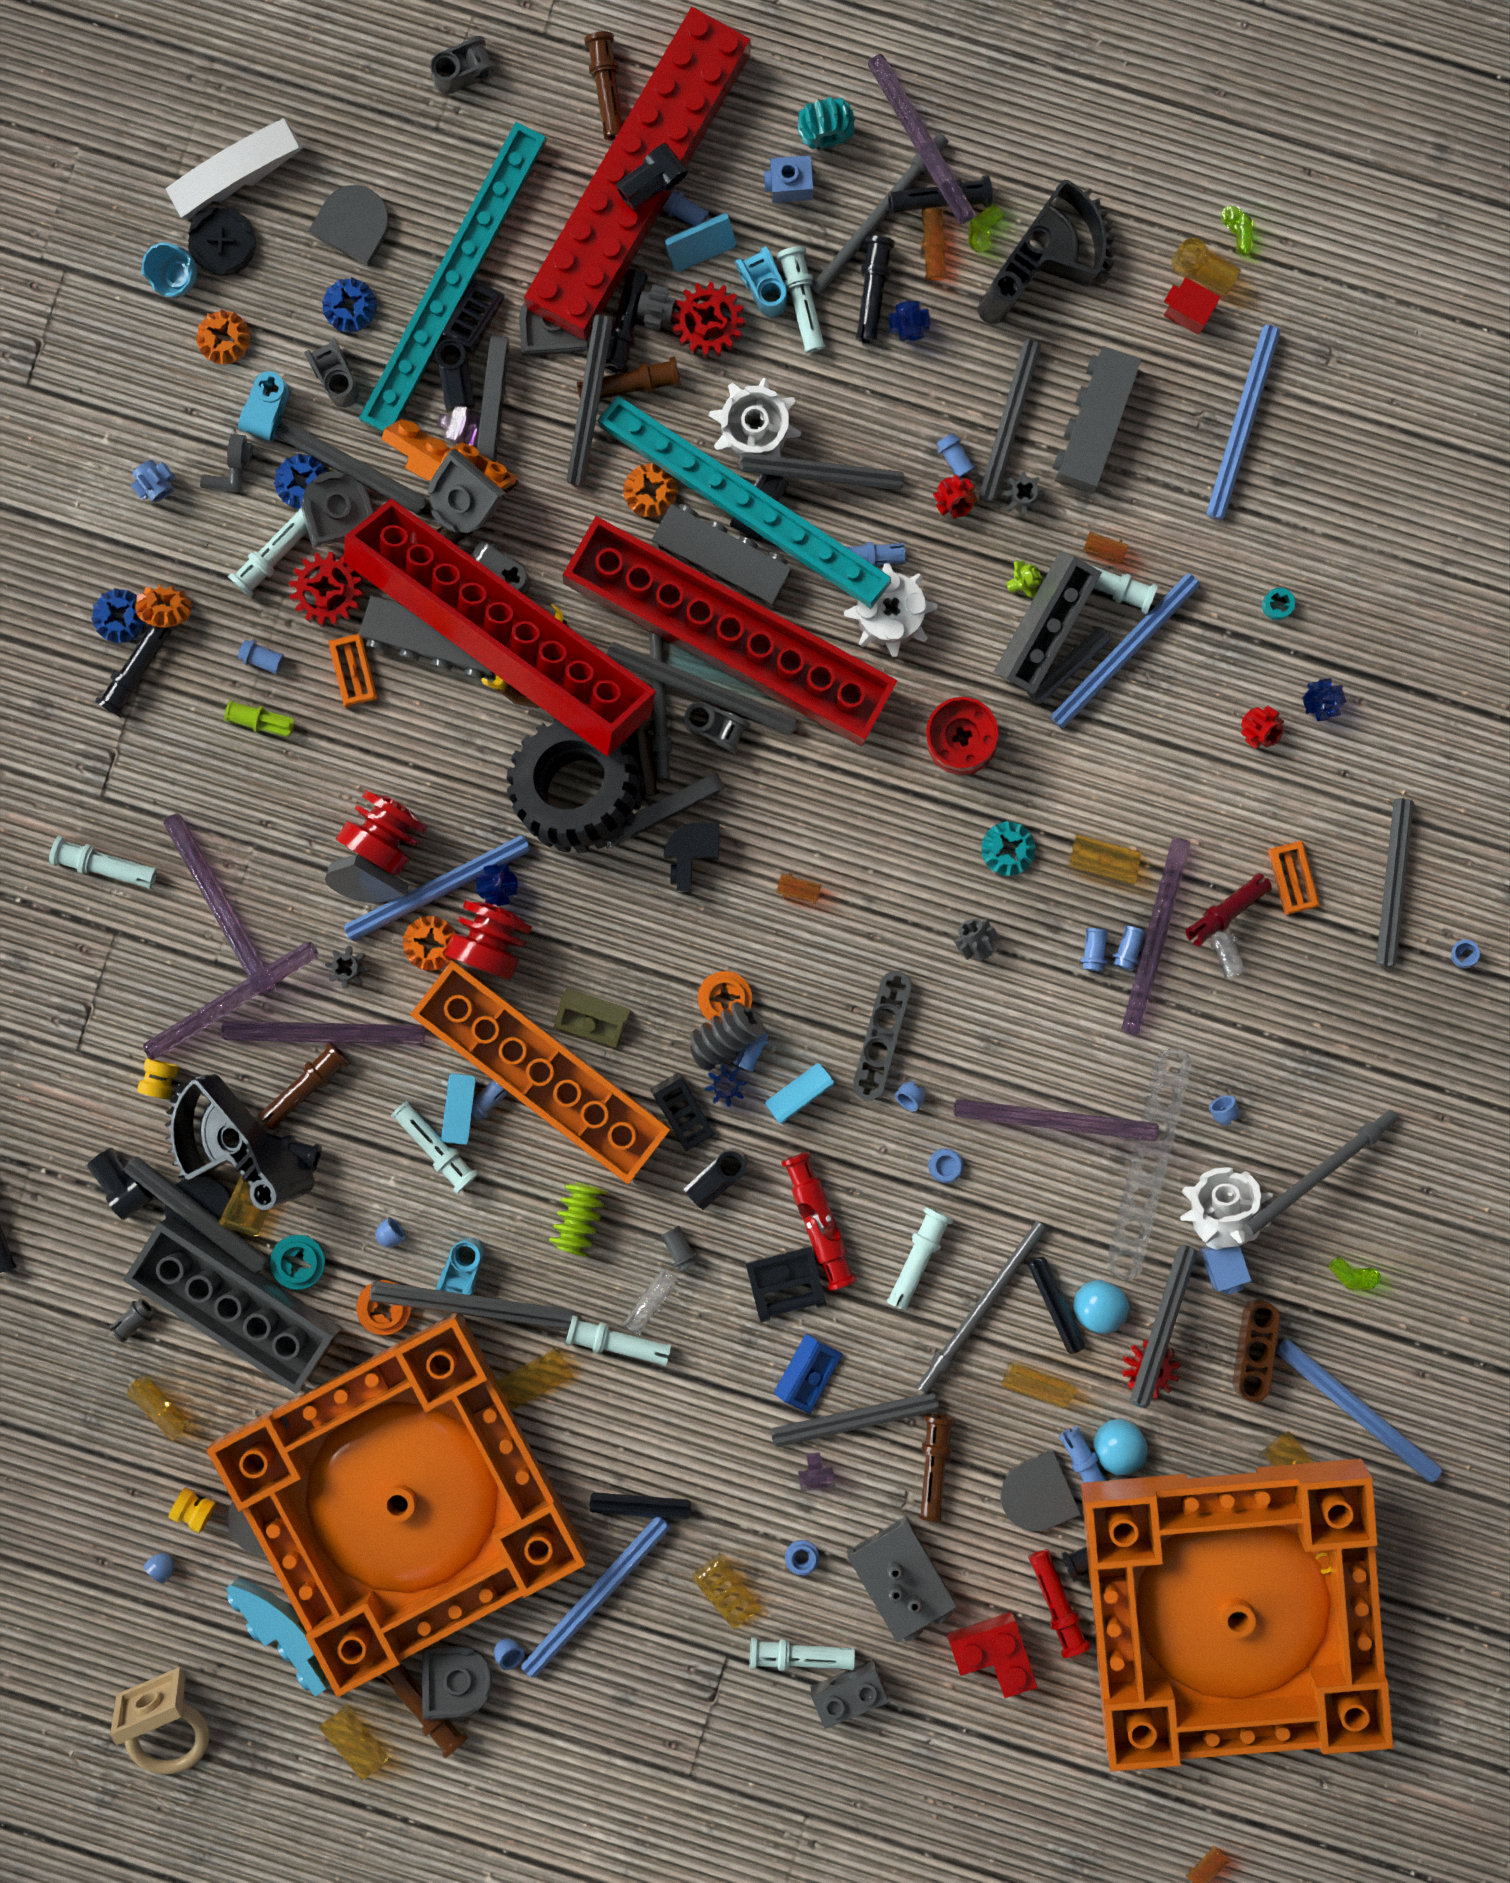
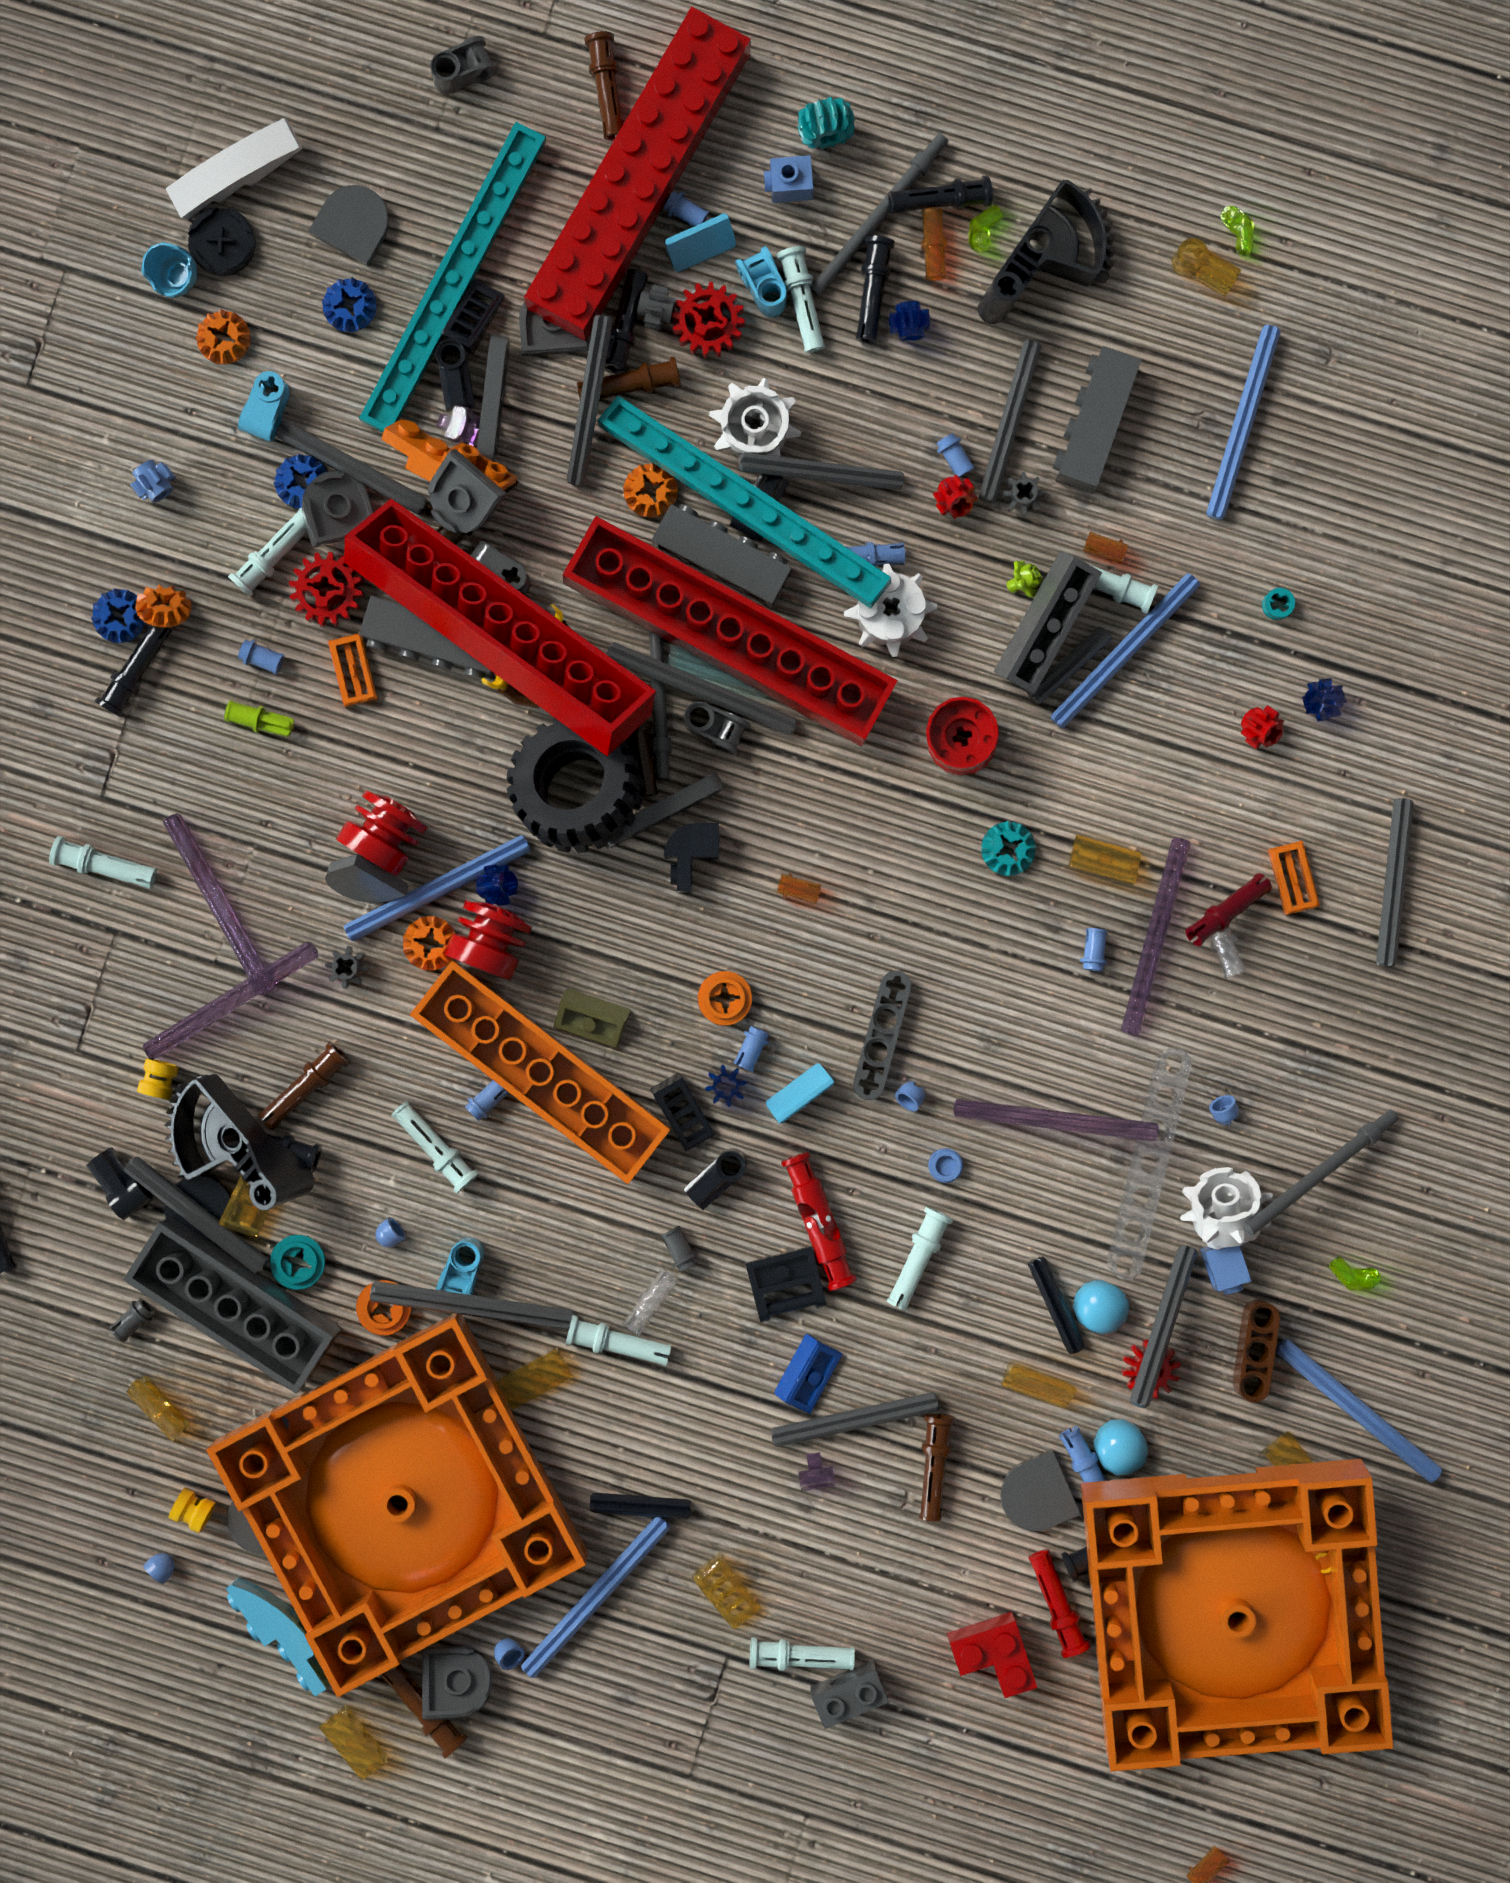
tan tile [110,1667,209,1774] -> none
dark grey plate [200,434,253,492] -> none
clear purple axle [221,1021,426,1045] -> none
dark grey piece [304,337,359,408] -> none
medium azure slope [441,1073,476,1144] -> none
lime piece [548,1181,608,1257] -> none
black piece [615,143,688,211] -> none
dark grey piece [690,1001,765,1071] -> none
medium blue plate [785,1540,819,1575] -> none
dark grey piece [847,1516,957,1642] -> none
clear purple axle [868,54,975,225] -> none
dark grey bar [916,1221,1048,1395] -> none
dark grey gear [954,918,1000,960] -> none
medium blue pin [1113,925,1146,971] -> none
red brick [1164,277,1221,335] -> none
medium blue hinge [1451,940,1480,968] -> none

